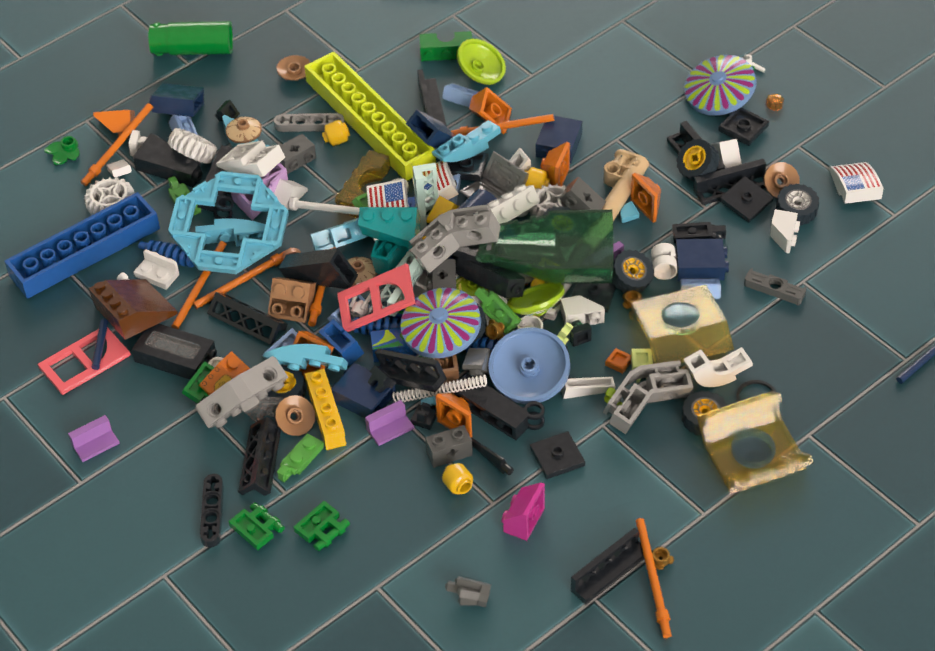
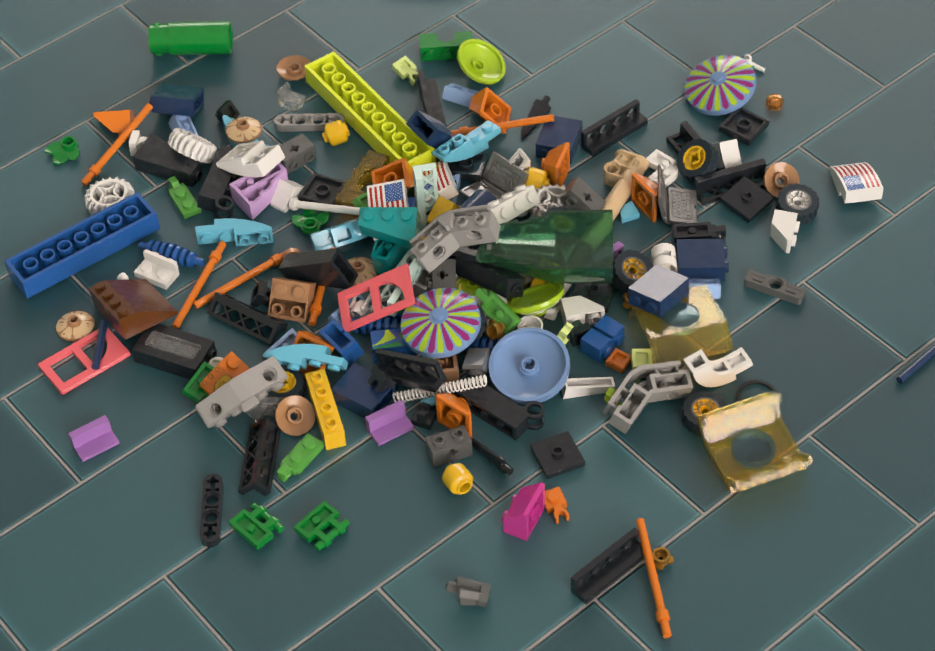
white tile [107,159,131,177] -> none
medium azure plate [168,171,289,274] -> none
none -> tan dish [56,311,95,342]
none -> black tile [250,280,271,307]
none -> clear bracket [277,82,306,112]
none -> green plate [292,209,329,235]
none -> black plate [298,172,348,205]
none -> orange slope [371,158,414,189]
none -> yellowish green plate [392,56,418,86]
none -> black bar [521,95,551,140]
none -> orange plate [545,487,569,524]
none -> blue piece [580,315,625,363]
none -> black fence [581,99,648,157]
none -> brick [628,264,689,318]
none -> white plate [646,149,678,188]
none -> flat silver piece [657,164,698,225]

